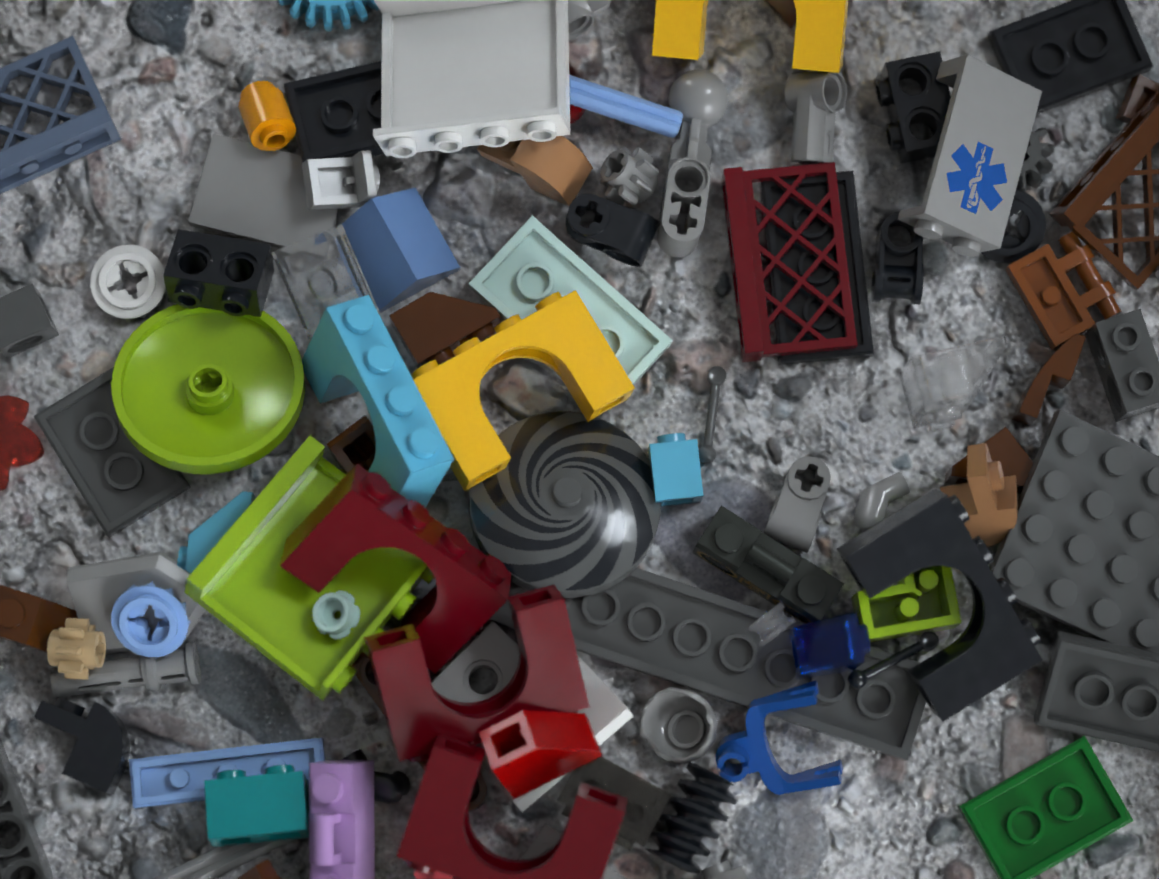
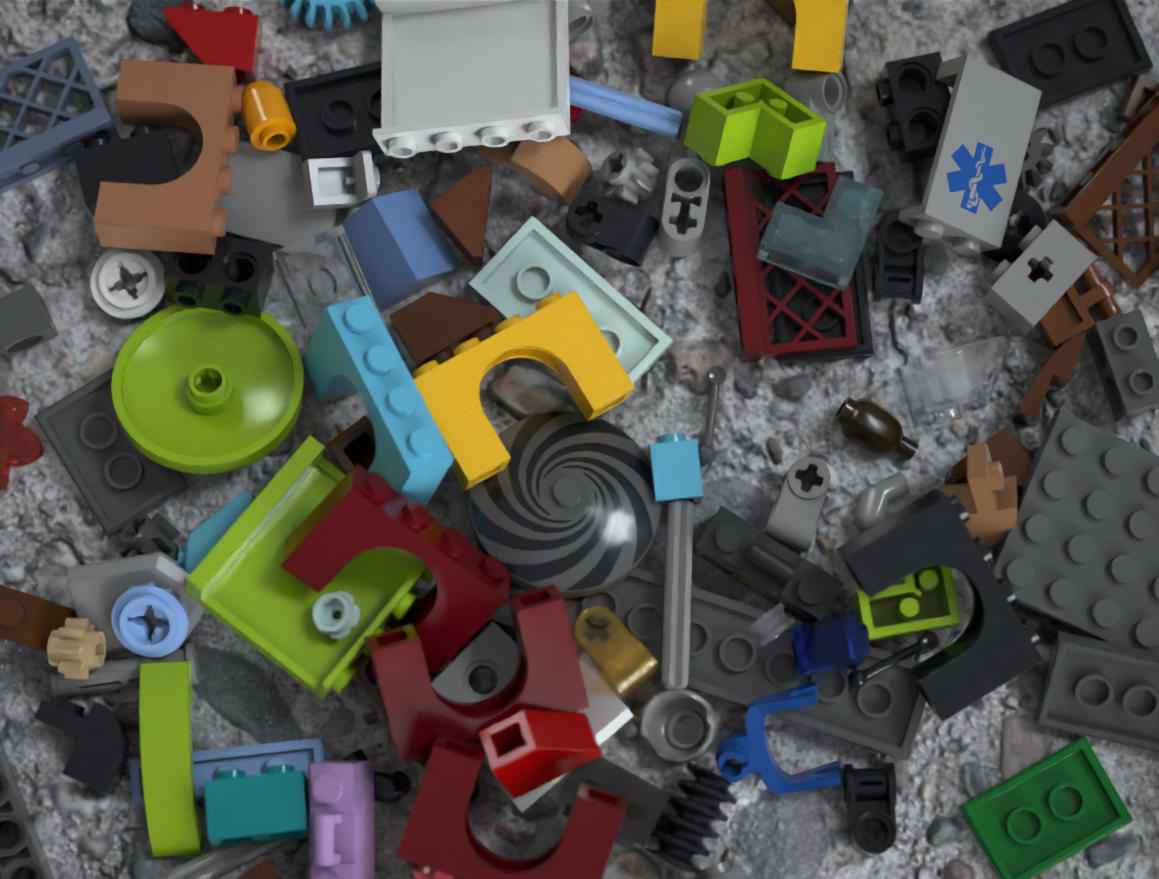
none -> black brick [73,126,180,216]
none -> nougat arch [93,59,245,255]
none -> dark grey gear [119,512,180,560]
none -> lime slope [139,660,203,857]
none -> red slope [164,2,263,82]
none -> copper slope [430,164,492,267]
none -> clear yellow piece [574,606,661,699]
none -> light grey axle [661,500,694,689]
none -> lime brick [684,78,827,180]
none -> clear light blue brick [756,175,884,292]
none -> dark brown plant [834,396,919,461]
none -> black piece [843,762,897,857]
none -> light grey brick [984,219,1097,335]

